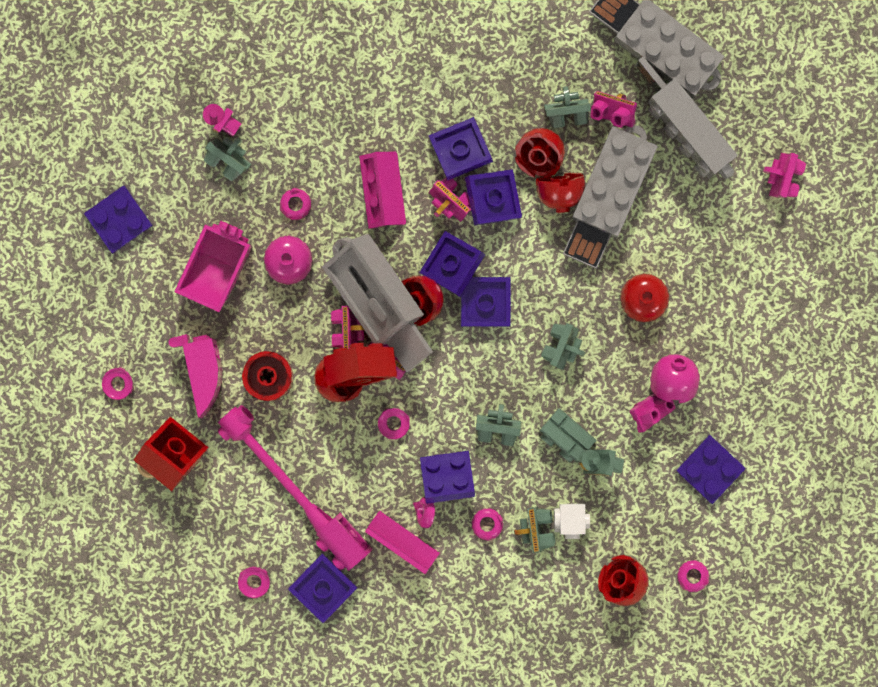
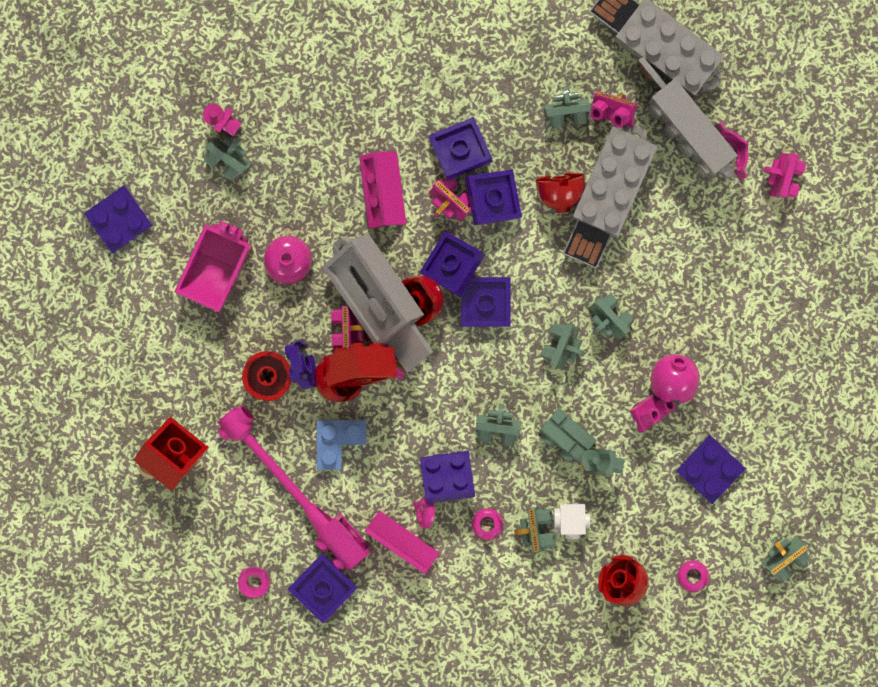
dark pink piece [102,367,134,400] -> none
dark pink piece [168,334,222,418] -> none
dark pink piece [280,188,311,220] -> none
dark pink piece [378,408,410,439] -> none
red cylinder [515,128,565,179] -> none
red cylinder [620,273,670,323] -> none
none -> dark purple plate [285,339,316,390]
none -> medium blue plate [317,420,366,470]
none -> sand green hips [588,294,634,341]
none -> dark pink helmet [714,122,749,181]
none -> sand green hips [762,536,810,581]

